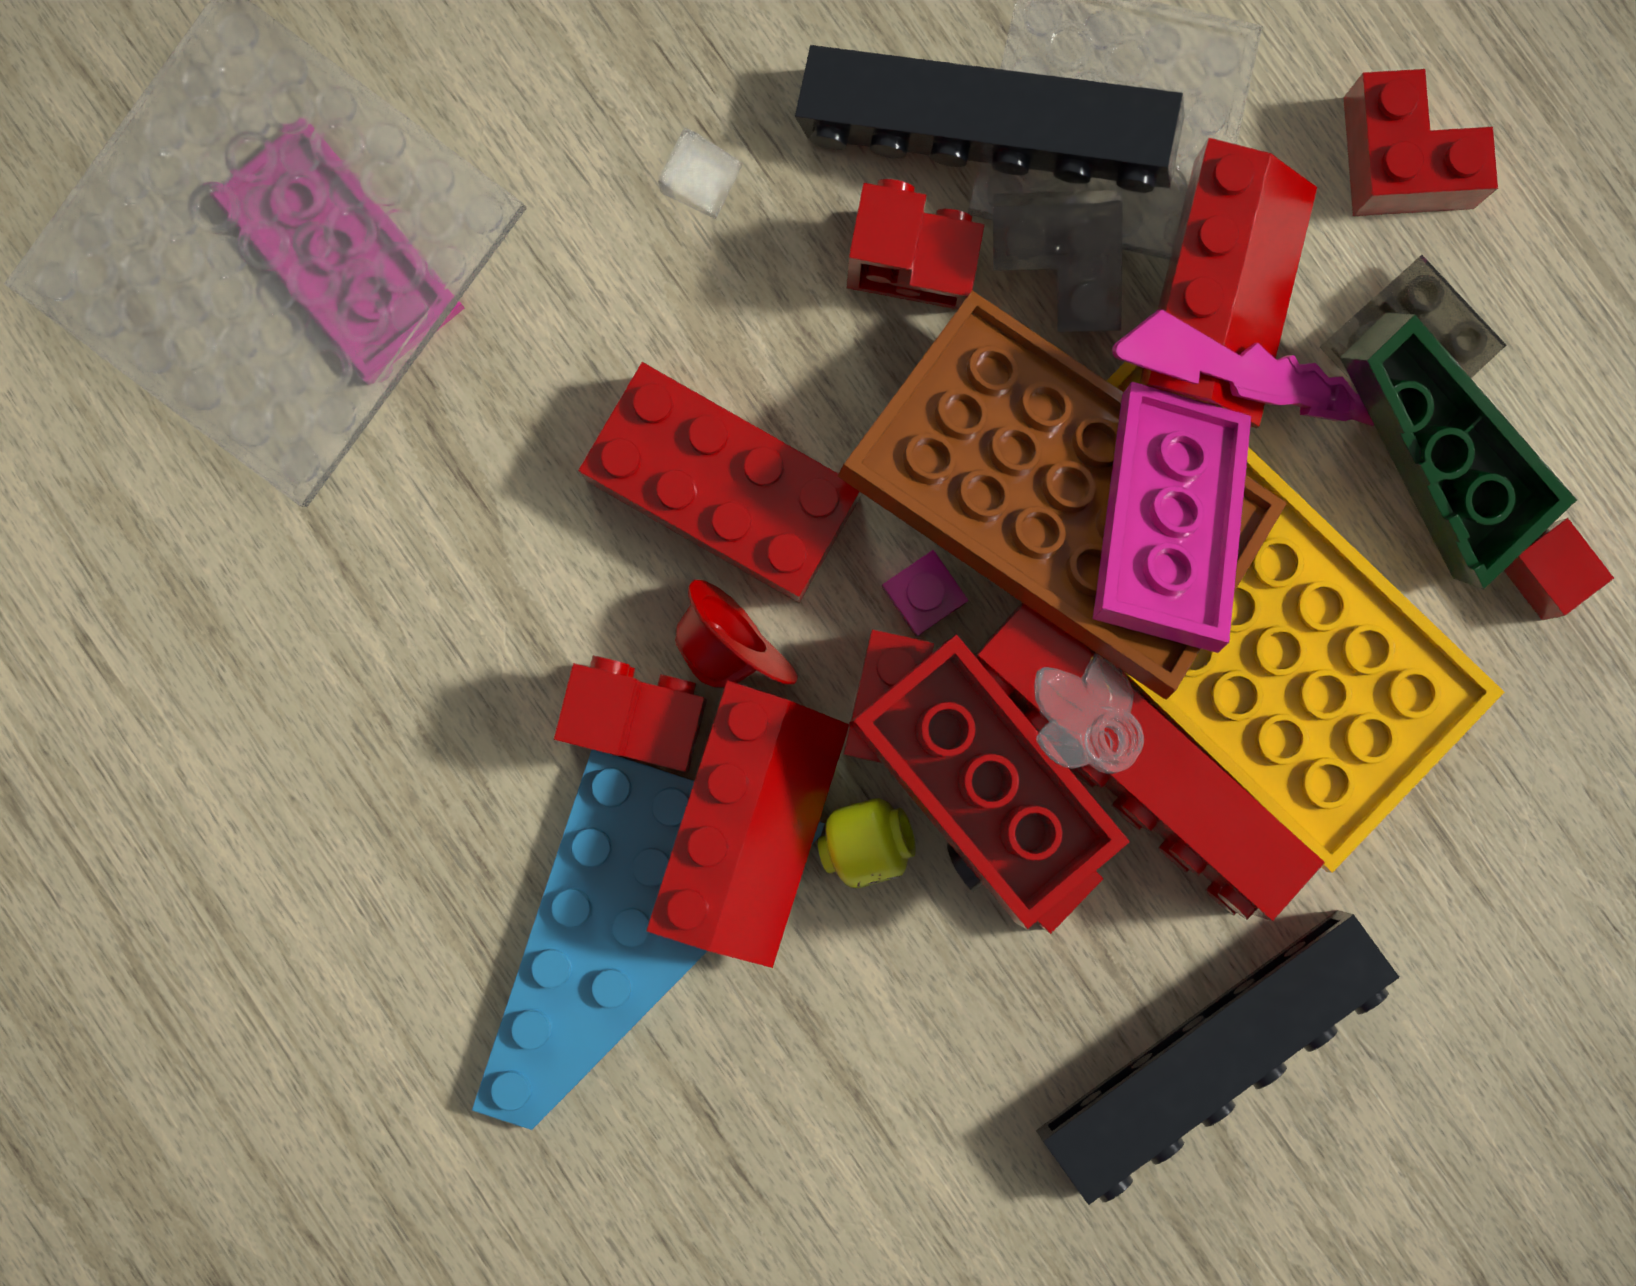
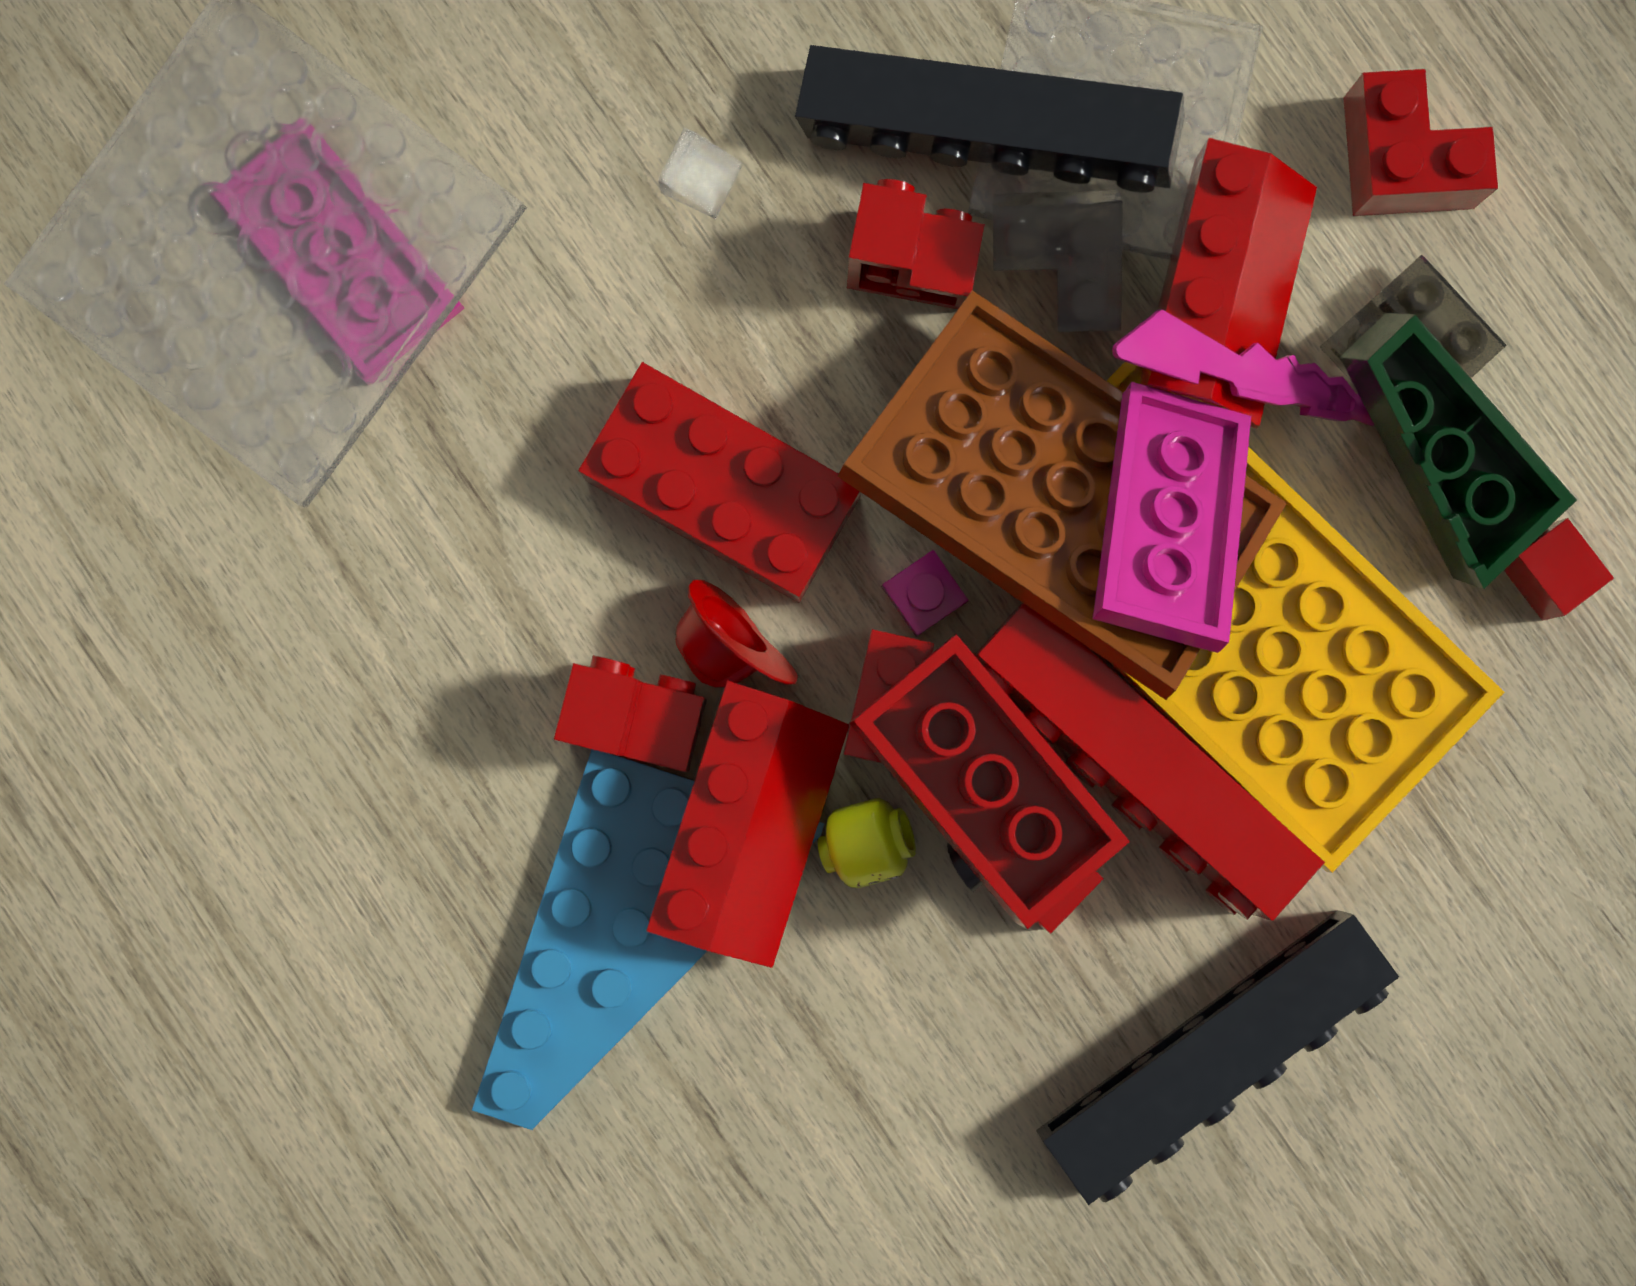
clear plate [1034,653,1144,774] -> none

